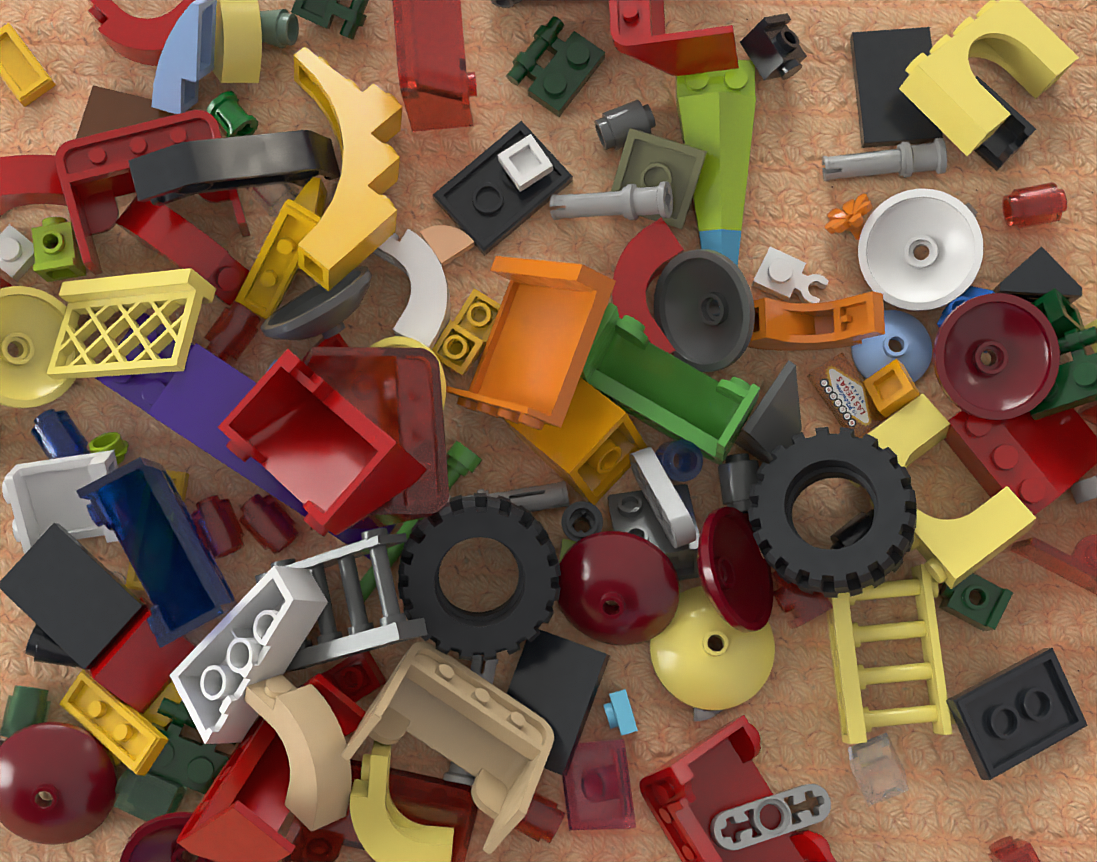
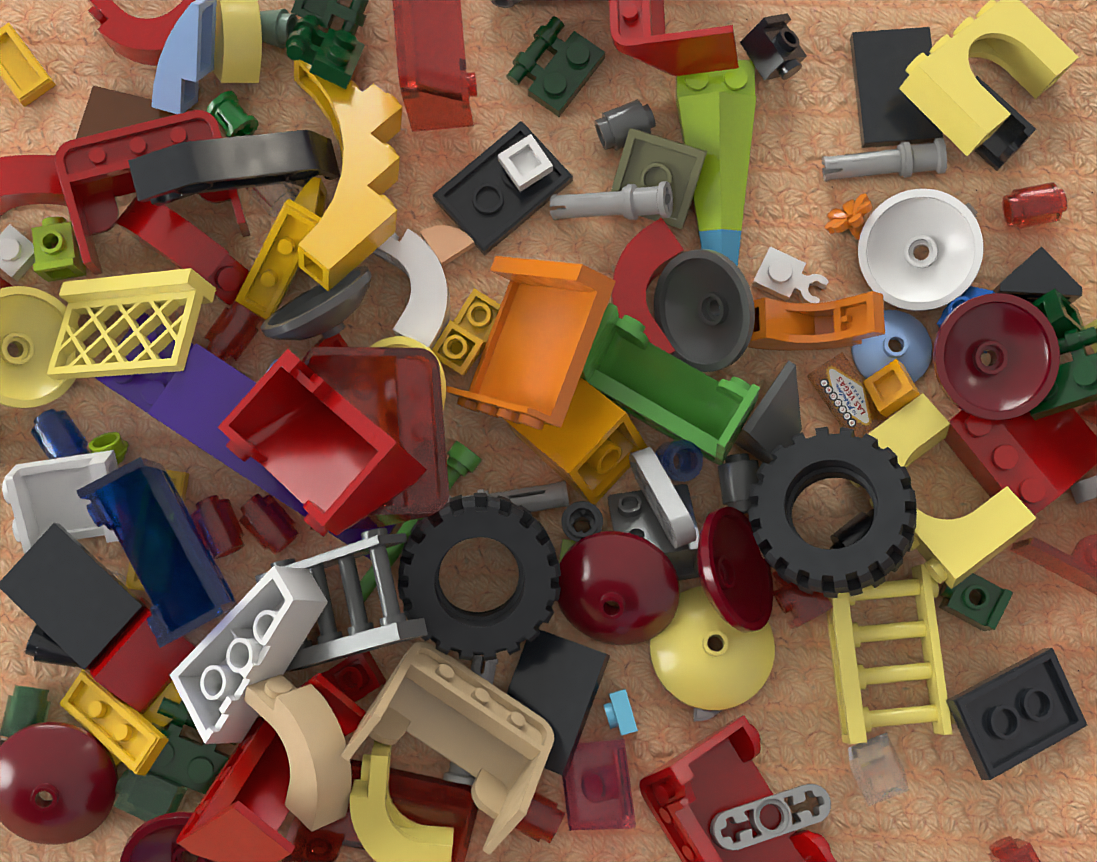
none -> dark green plate [286,15,365,89]

